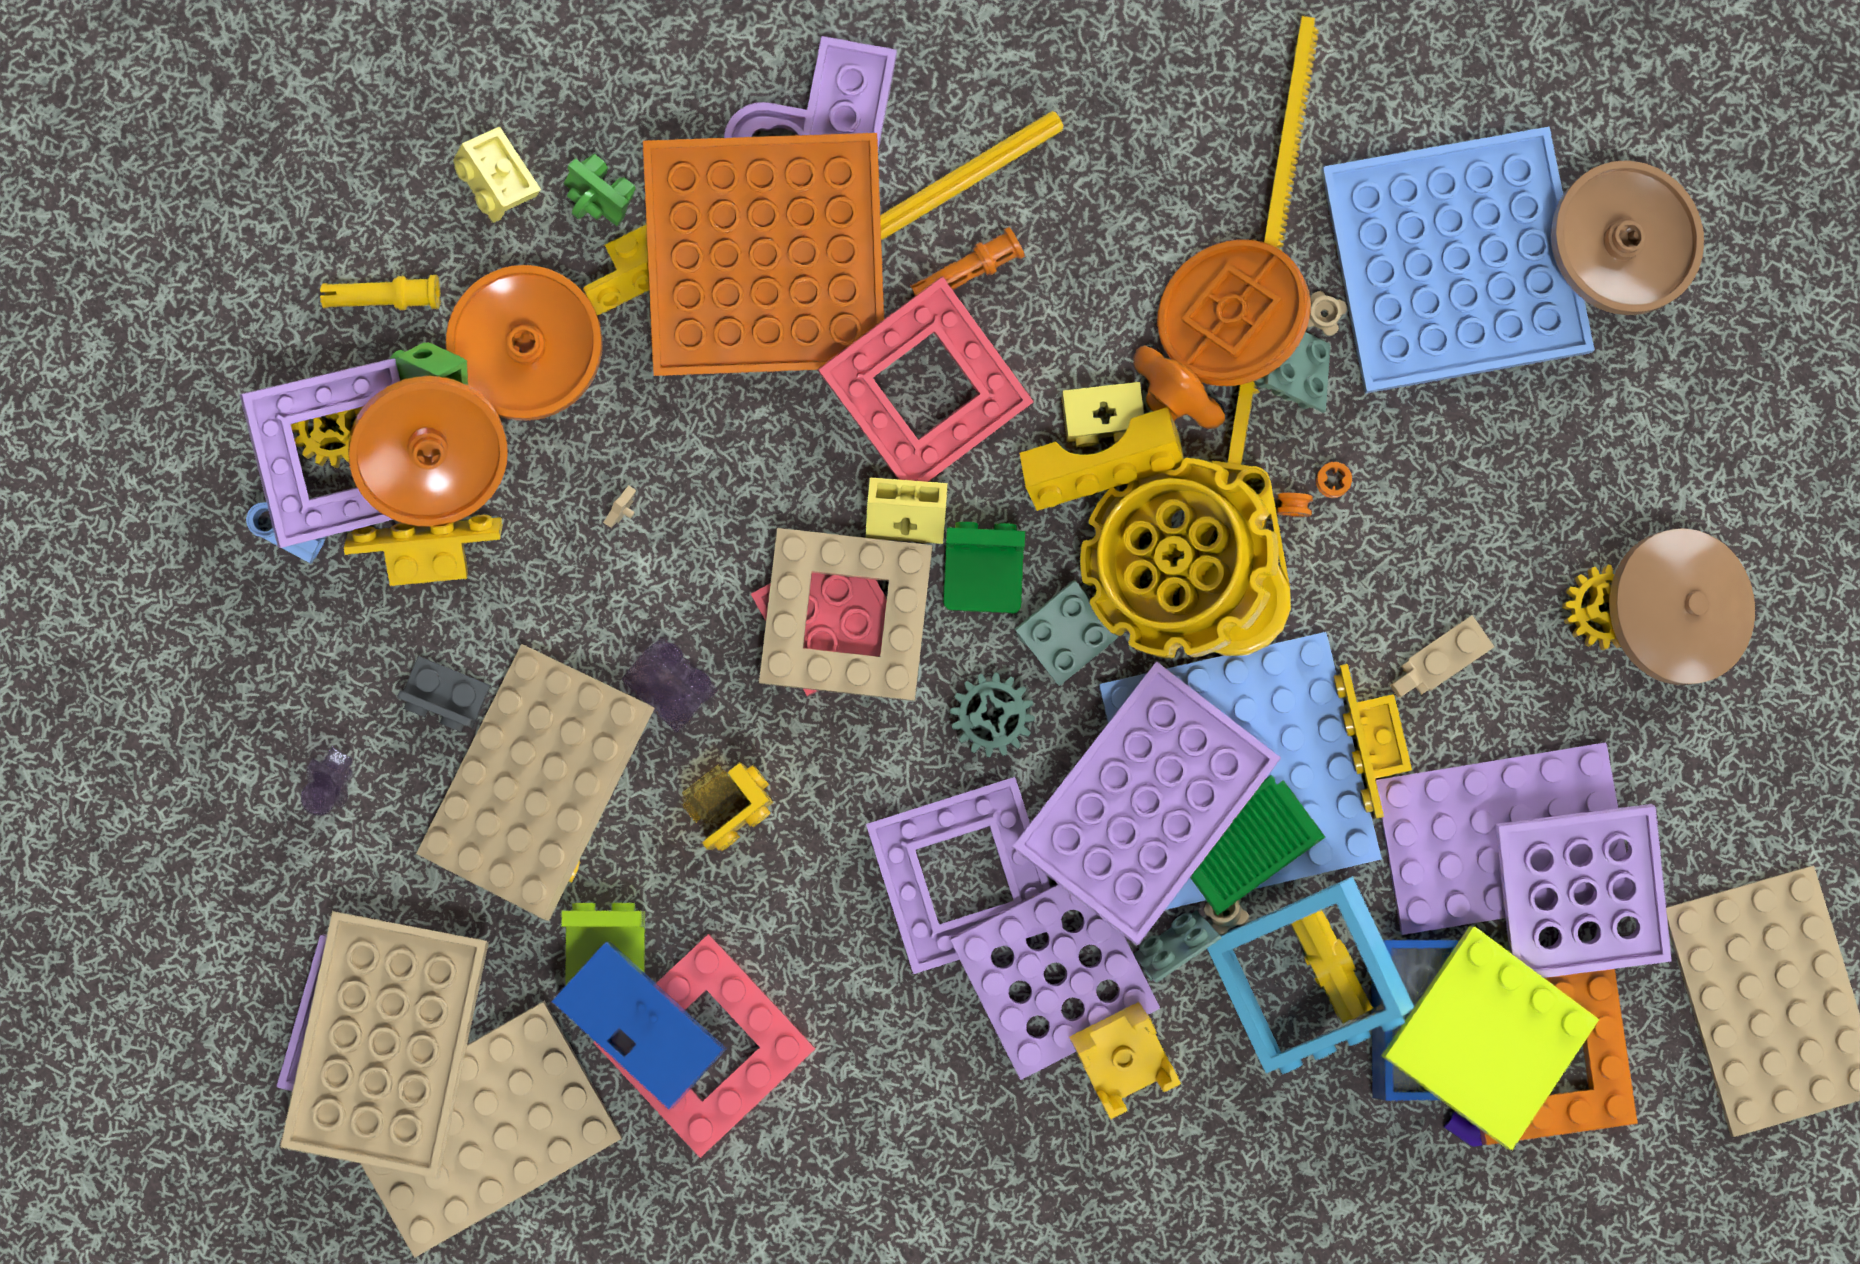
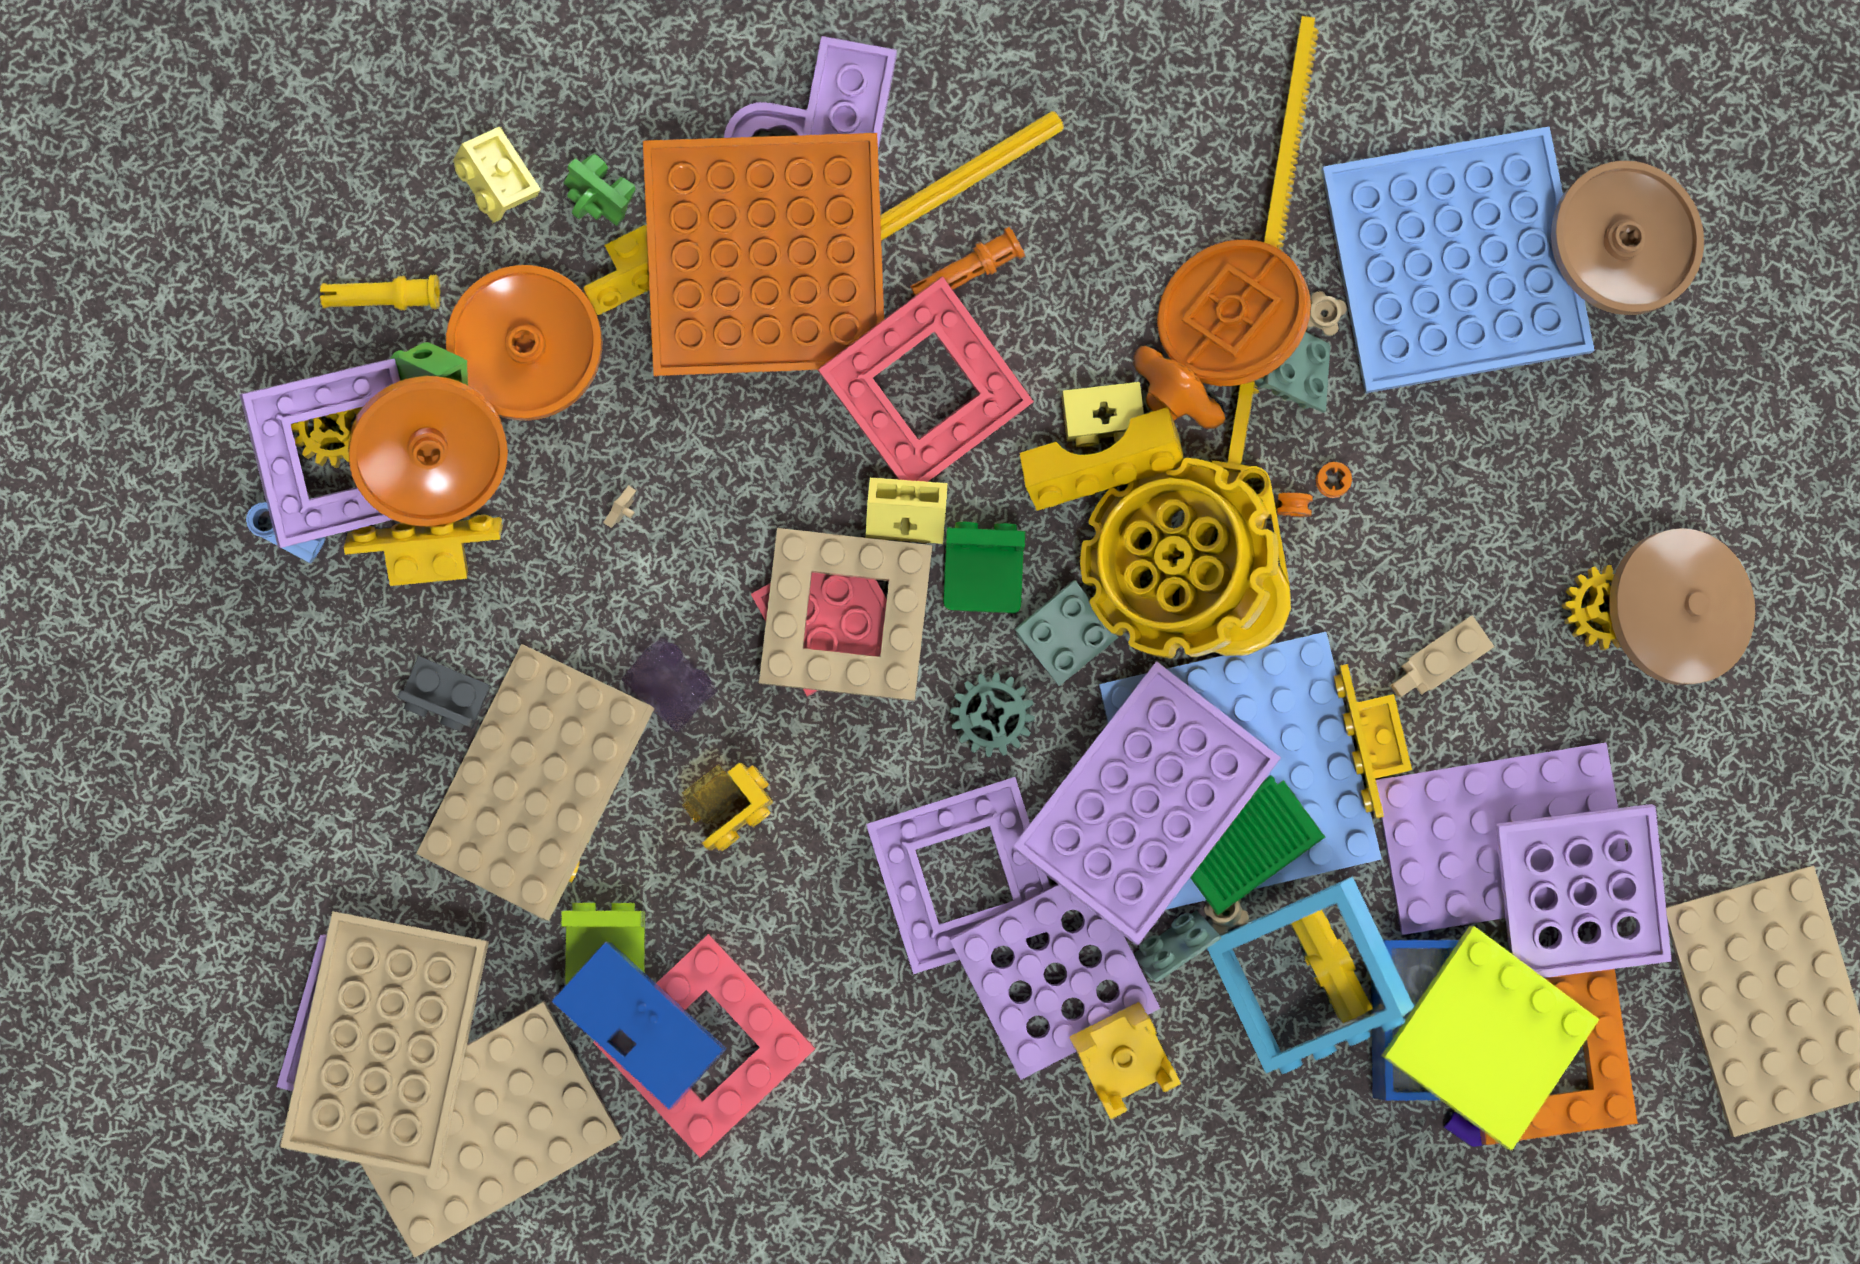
clear purple hips [301,748,353,816] -> none

